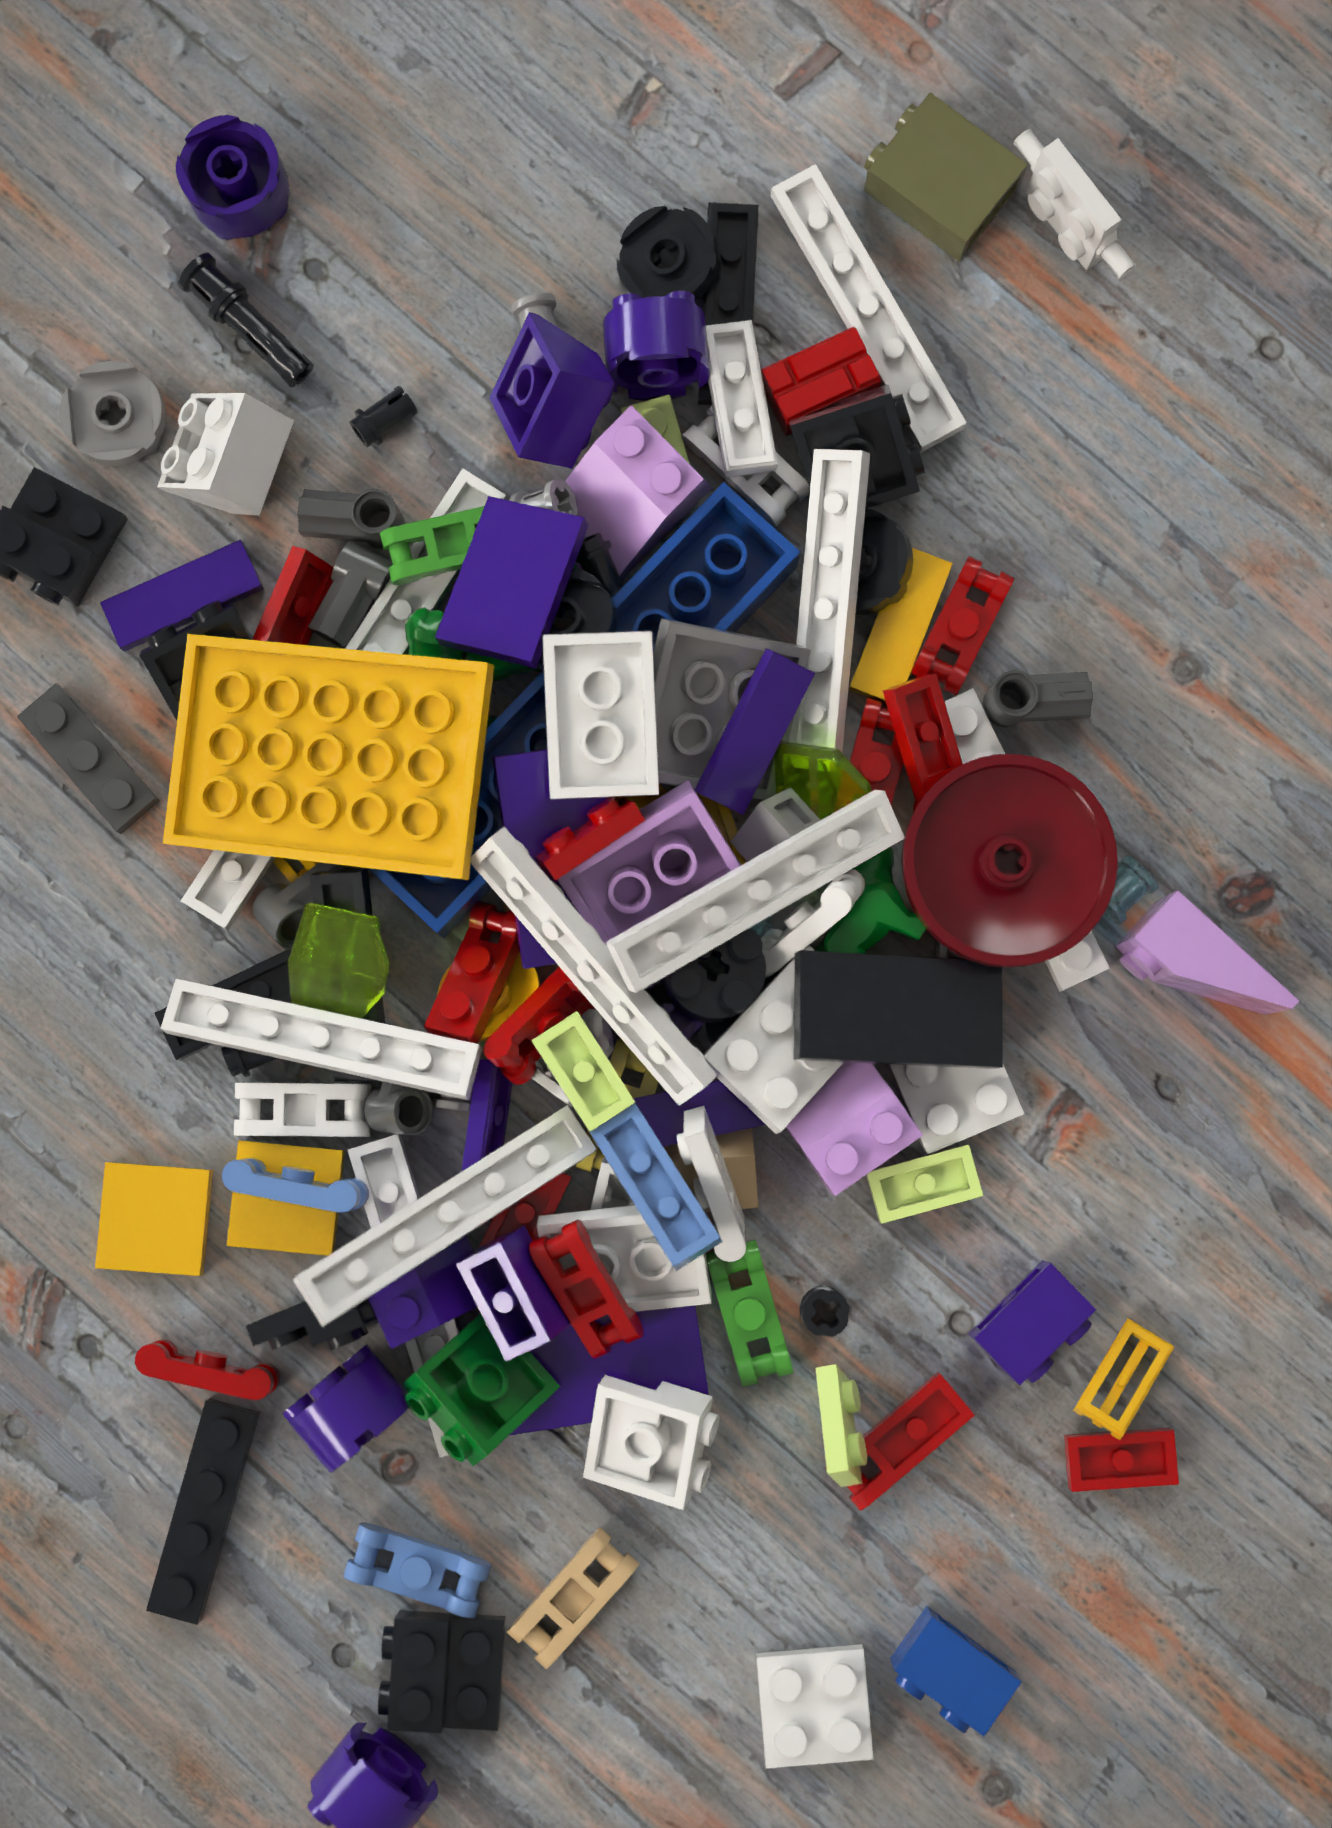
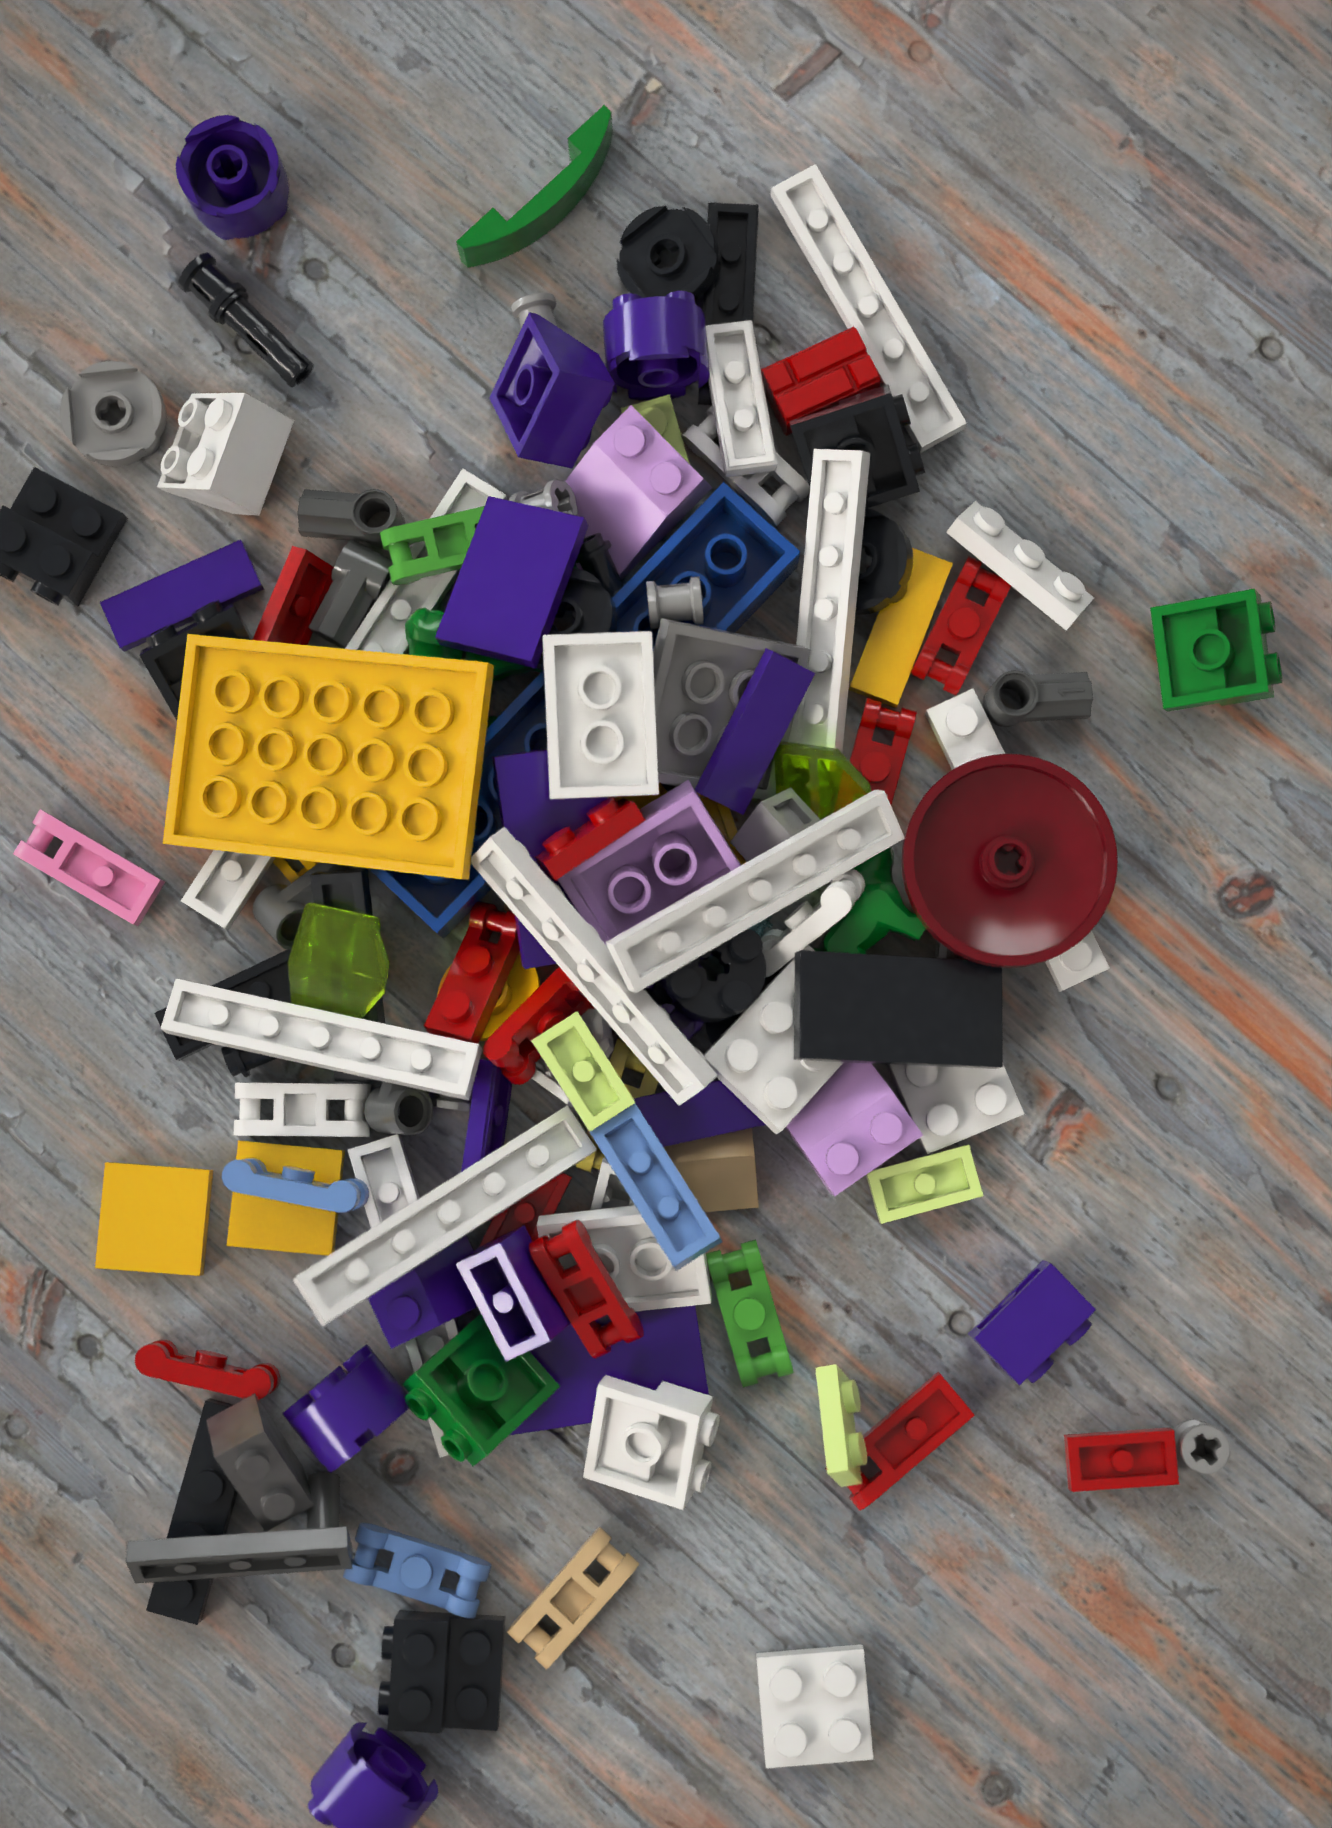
dark grey plate [17,683,160,834] -> none
black plate [246,1299,377,1350] -> none
black pin [349,386,418,447] -> none
white plate [677,1106,746,1262] -> none
black bush [799,1286,849,1337] -> none
olive brick [864,92,1028,262] -> none
red plate [883,673,963,812] -> none
blue brick [890,1606,1022,1736] -> none
white plate [1013,129,1137,280] -> none
yellow tile [1073,1318,1175,1440] -> none
clear light blue bush [1104,855,1159,925] -> none
lavender slope [1114,890,1299,1015] -> none
none -> bright pink plate [13,809,165,926]
none -> dark grey piece [126,1472,353,1584]
none -> flat silver brick [207,1394,314,1532]
none -> green slope [456,105,613,268]
none -> light grey bush [646,576,704,629]
none -> white plate [946,501,1094,631]
none -> green plate [1150,588,1282,712]
none -> light grey bush [1174,1419,1230,1474]

